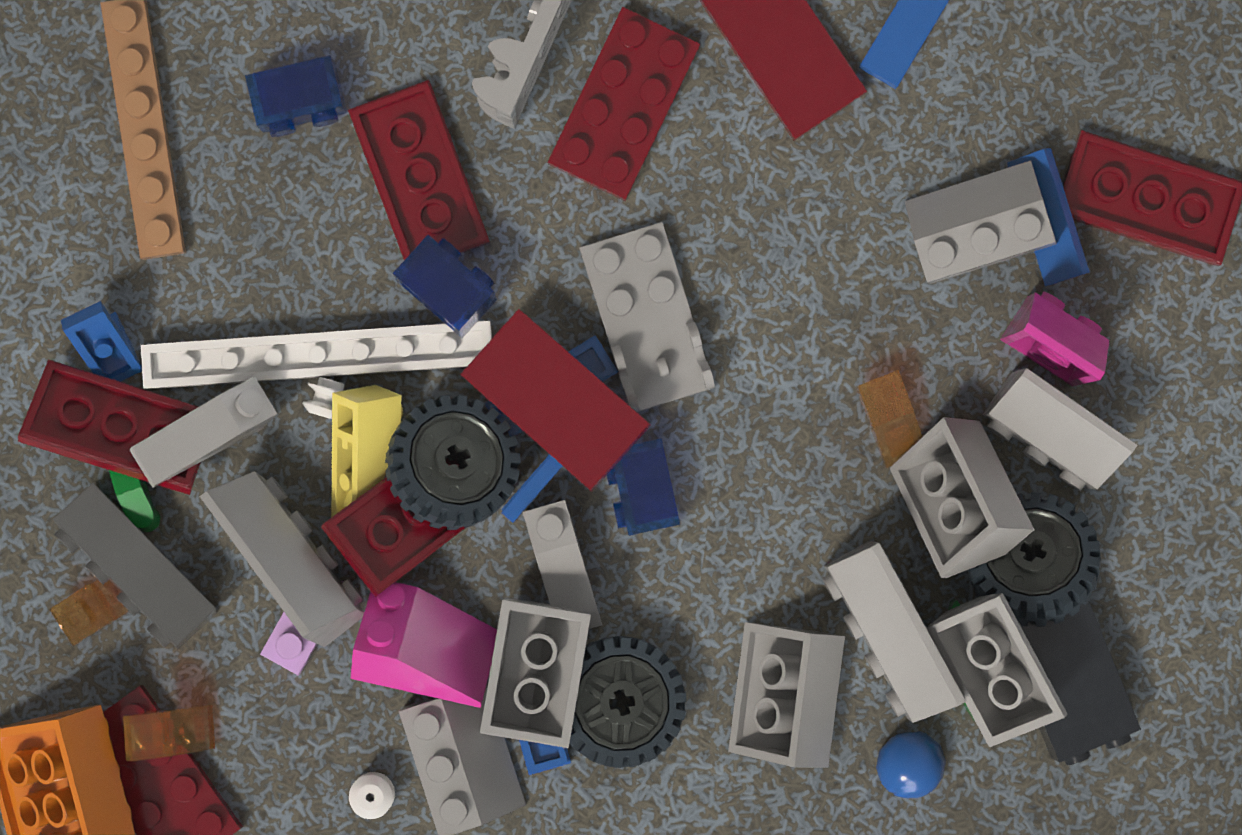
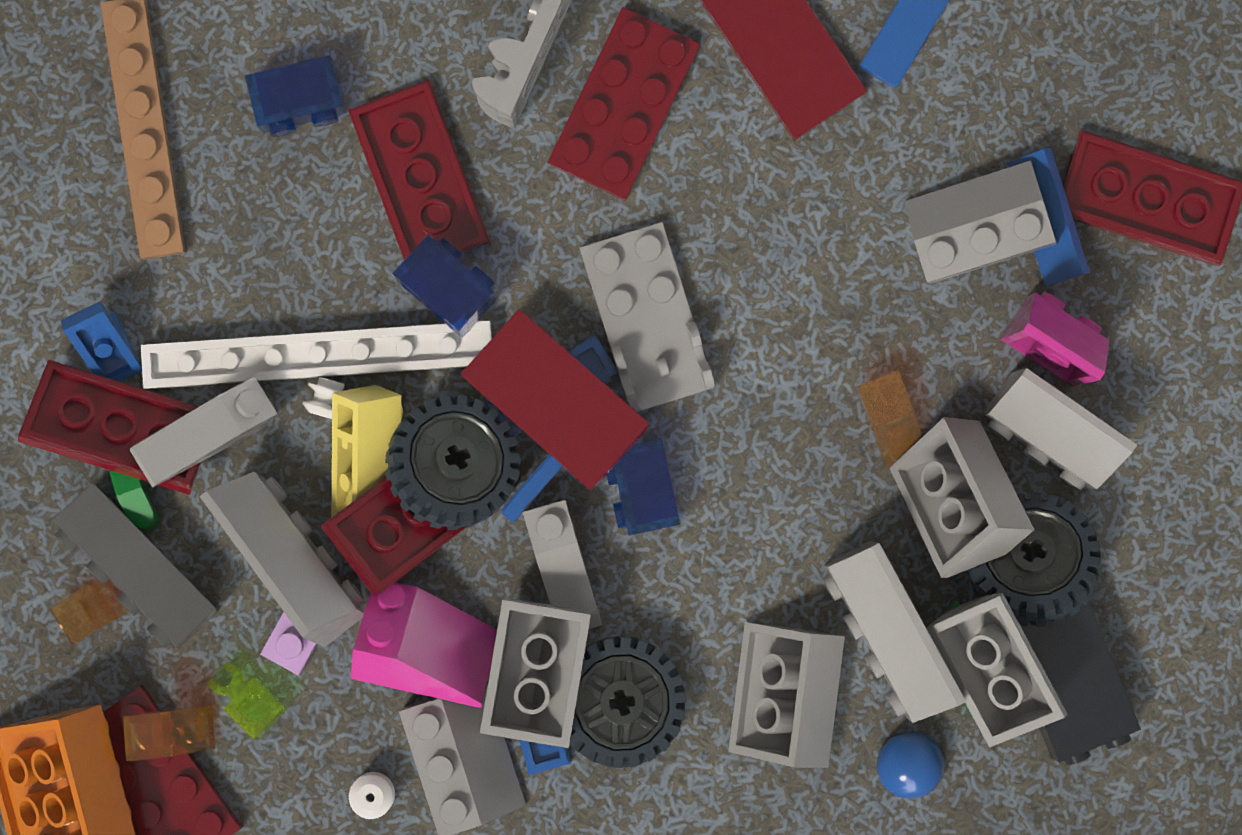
none -> clear neon green plate [208,662,288,741]

